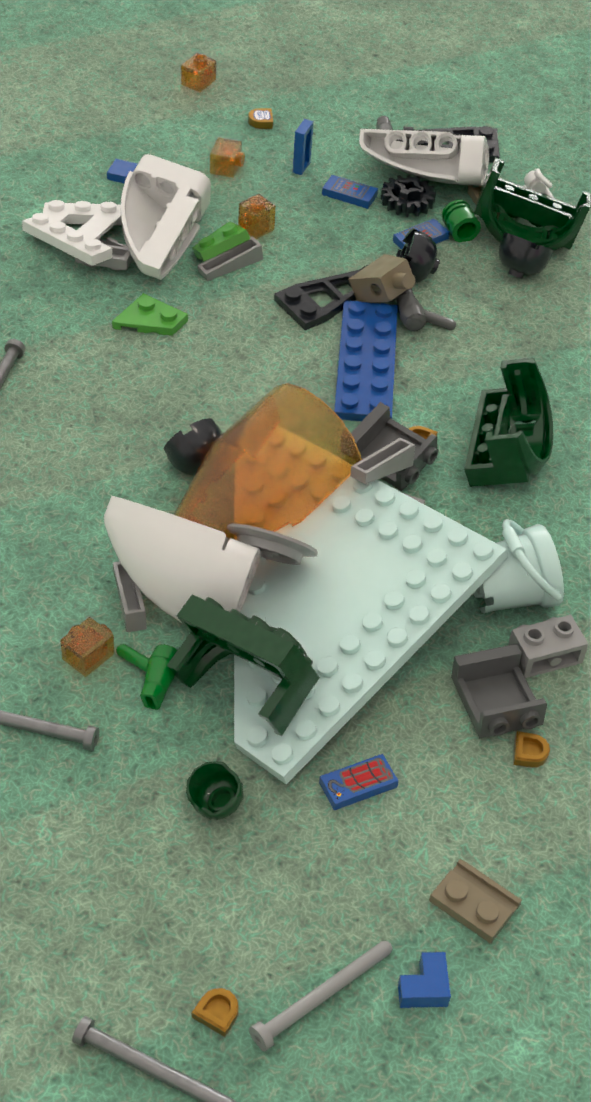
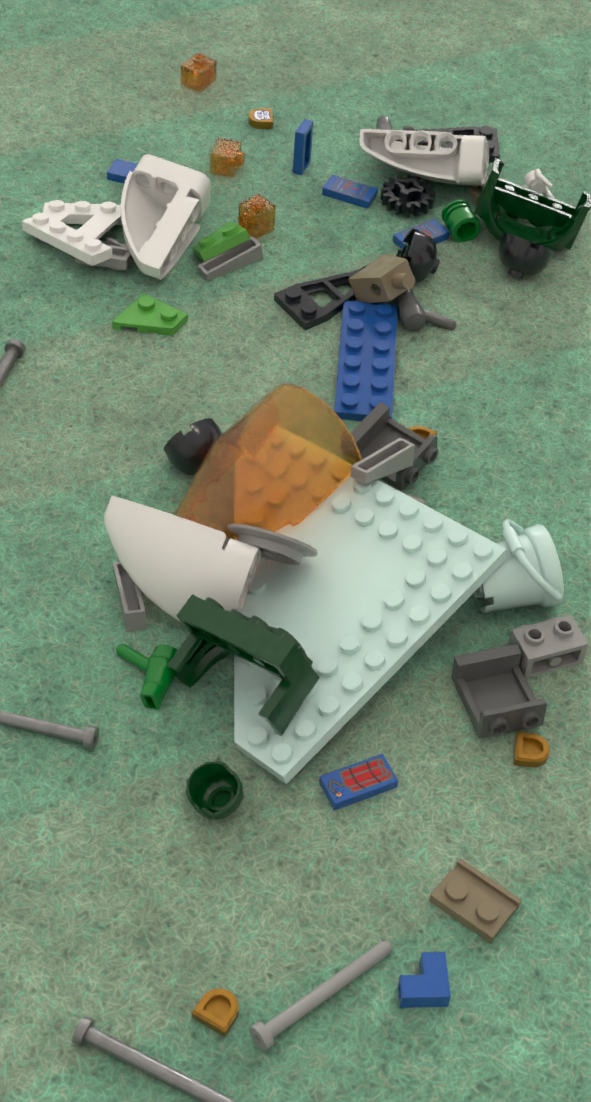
clear orange brick [60,617,114,677] -> none
dark green piece [464,357,553,487] -> none

